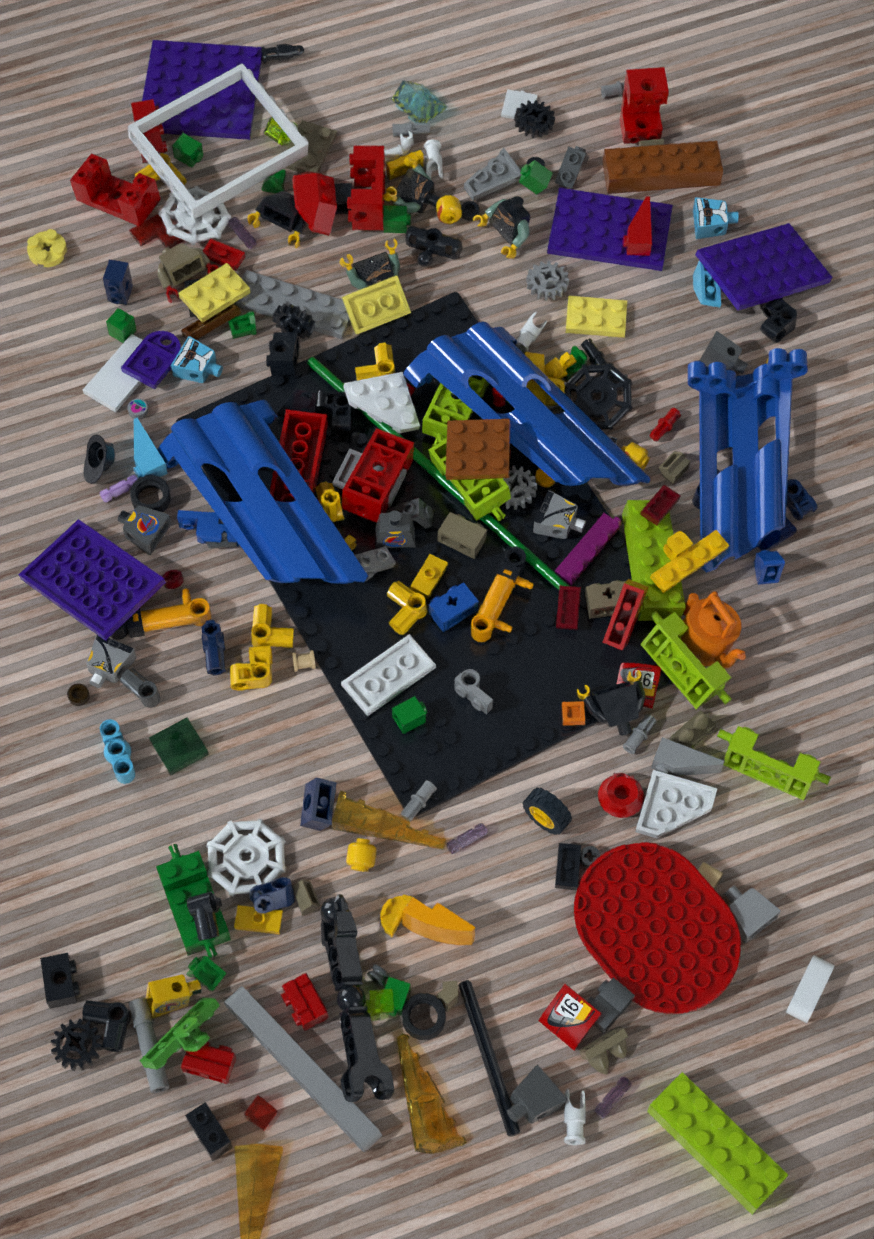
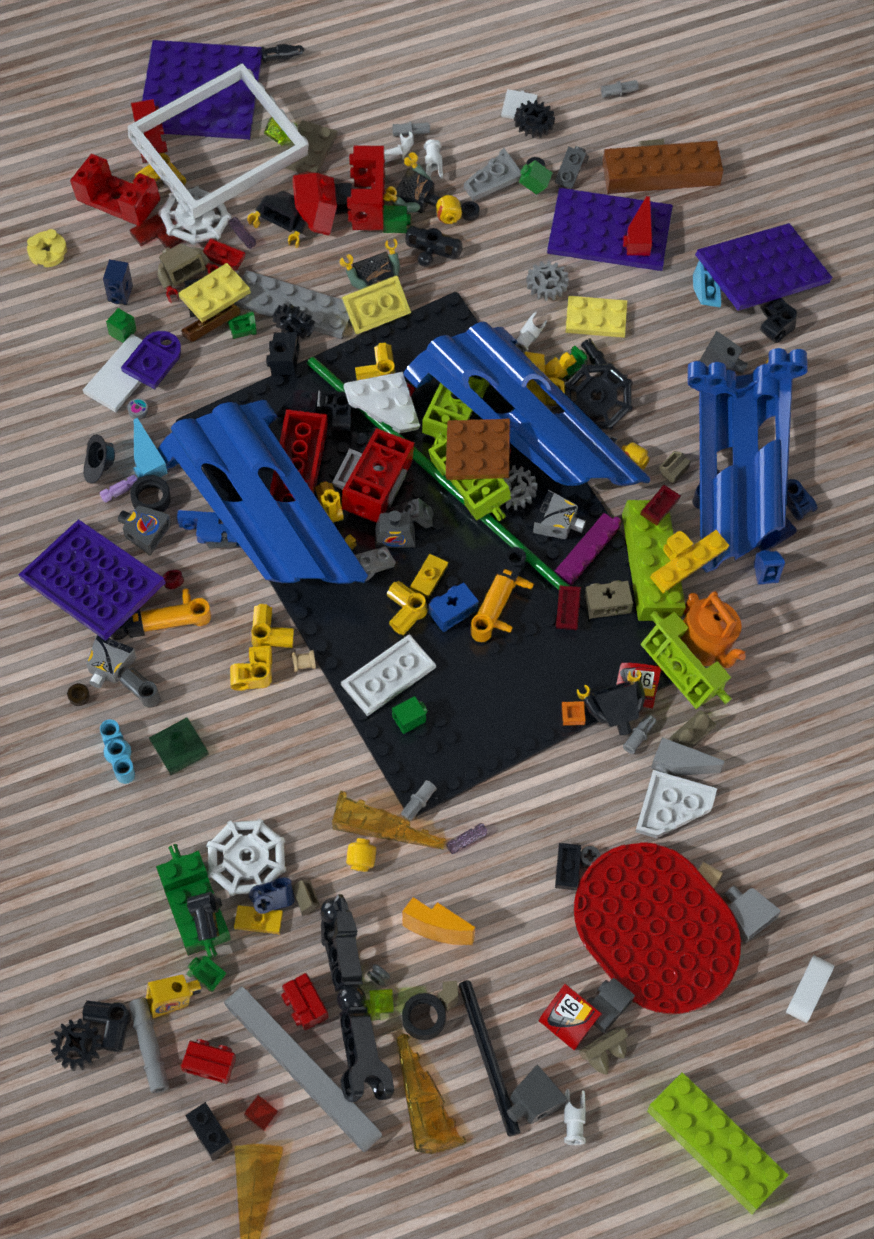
black brick [40,953,80,1009] -> none
bright green plate [139,997,220,1070] -> none
medium azure torso [171,336,223,383] -> none
green brick [172,133,203,168] -> none
dark blue piece [201,620,226,676] -> none
green tile [261,169,286,193] -> none
dark blue brick [300,777,337,831] -> none
yellow plate [380,895,412,937] -> none
green brick [380,977,411,1016] -> none
yellow plate [386,150,424,180] -> none
clear light blue slope [391,80,447,123] -> none
dark tan brick [438,512,487,559] -> none
light grey plate [454,669,493,714] -> none
torso [473,196,531,259] -> none
red pin [492,387,506,407] -> none
black wheel [522,787,572,835] -> none
light orange tile [535,468,555,487] -> none
clear purple axle [595,1076,632,1118] -> none
red piece [598,773,645,818] -> none
red brick [602,579,648,650] -> none
red plate [620,67,669,144] -> none
red axle [649,408,681,442] -> none
medium azure torso [693,198,739,239] -> none
lime brick [717,726,831,800] -> none

